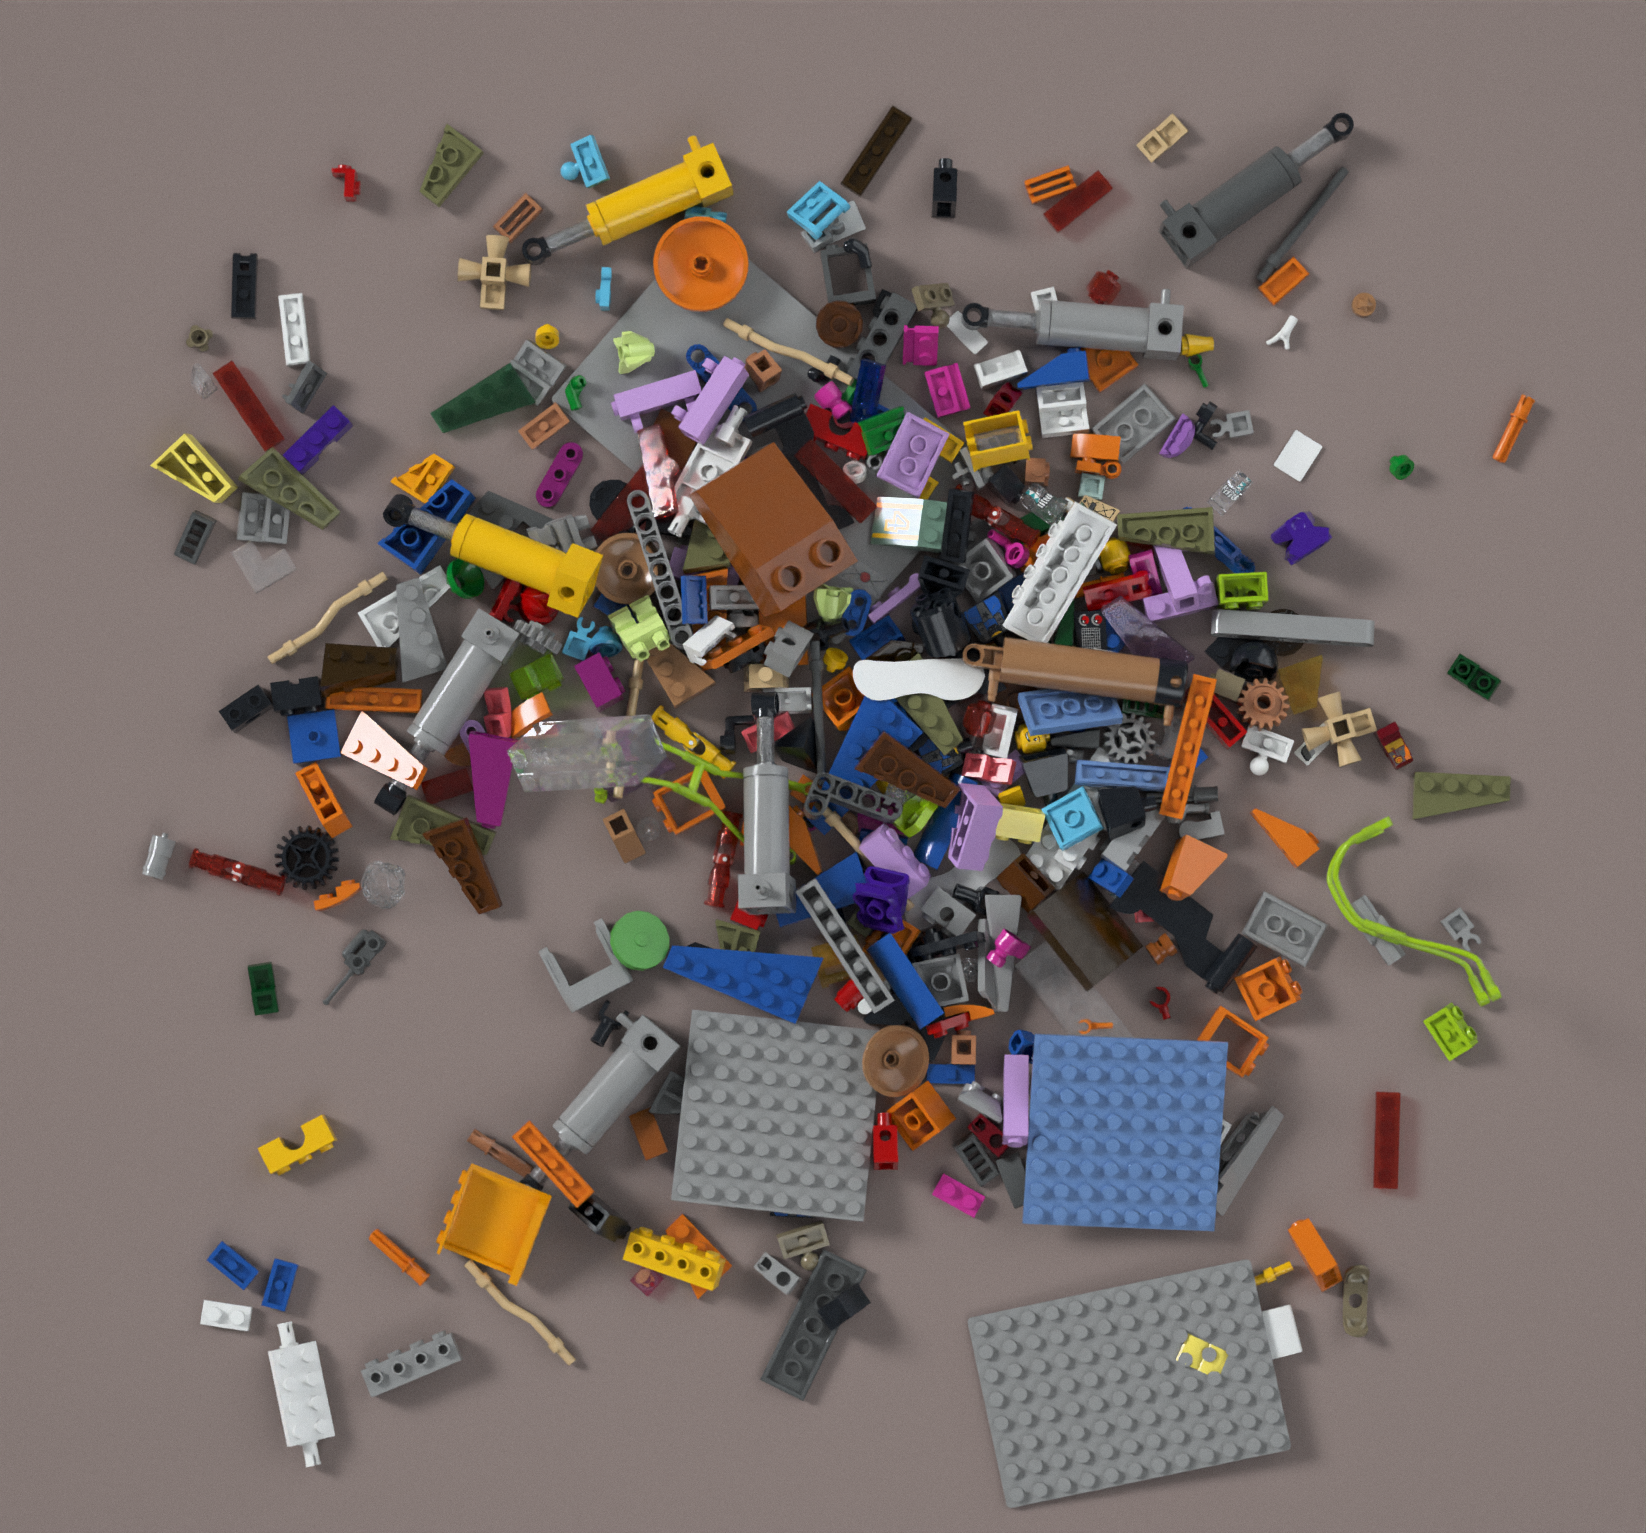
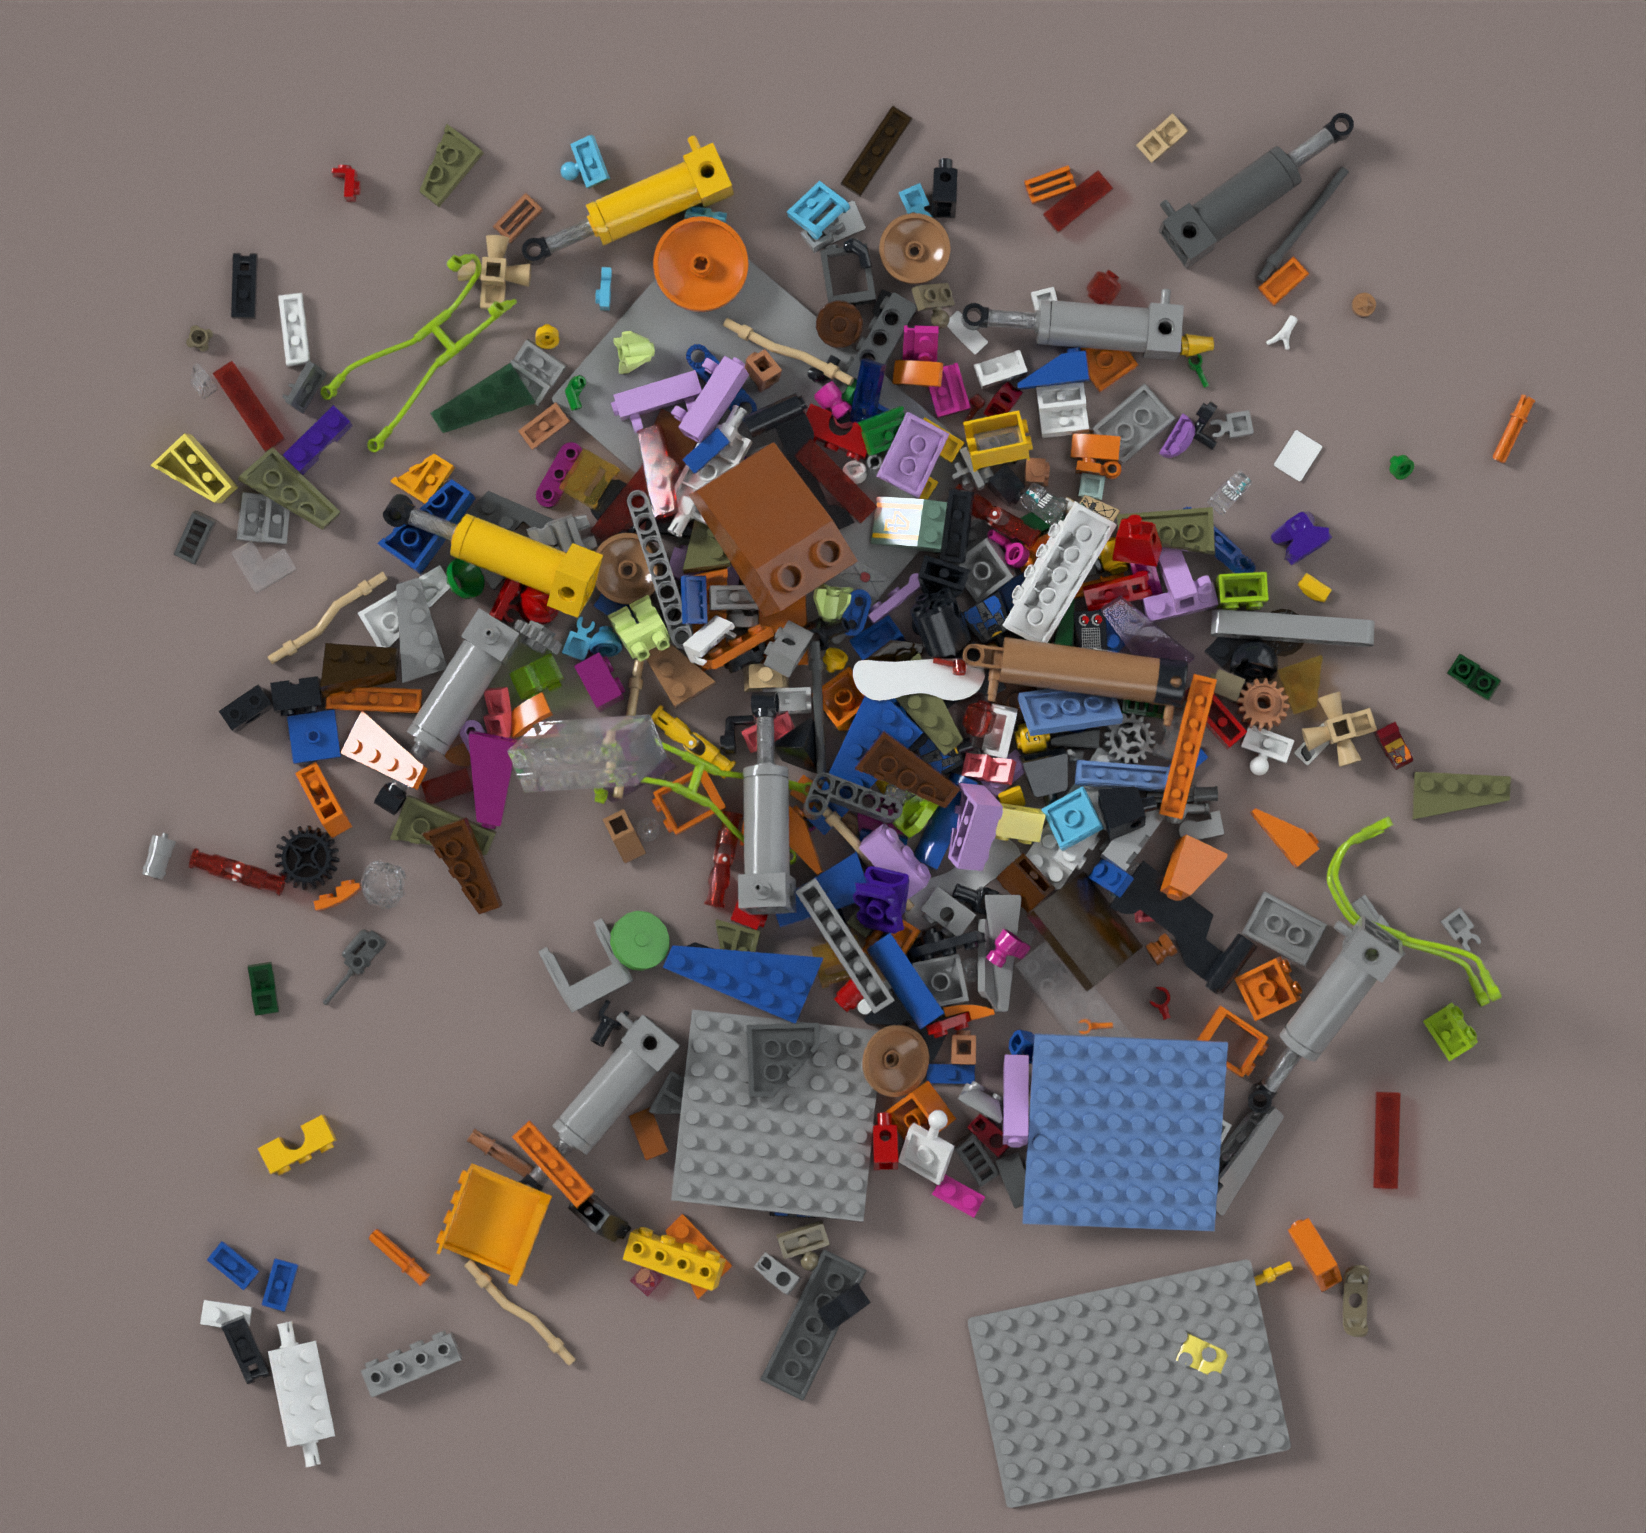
white slope [1262,1304,1303,1359] -> none
none -> black plate [221,1315,271,1385]
none -> lime bar [320,254,517,452]
none -> clear yellow plate [559,448,620,510]
none -> blue piece [682,428,731,474]
none -> dark grey plate [746,1023,820,1098]
none -> medium nougat dish [879,213,950,284]
none -> orange slope [892,360,943,387]
none -> medium azure plate [898,183,932,217]
none -> white plate [898,1110,955,1185]
none -> clear red hand [933,657,966,676]
none -> clear red hand [962,393,985,424]
none -> red torso [1112,514,1162,567]
none -> light grey piece [1248,915,1402,1113]
none -> yellow piece [1297,573,1332,602]

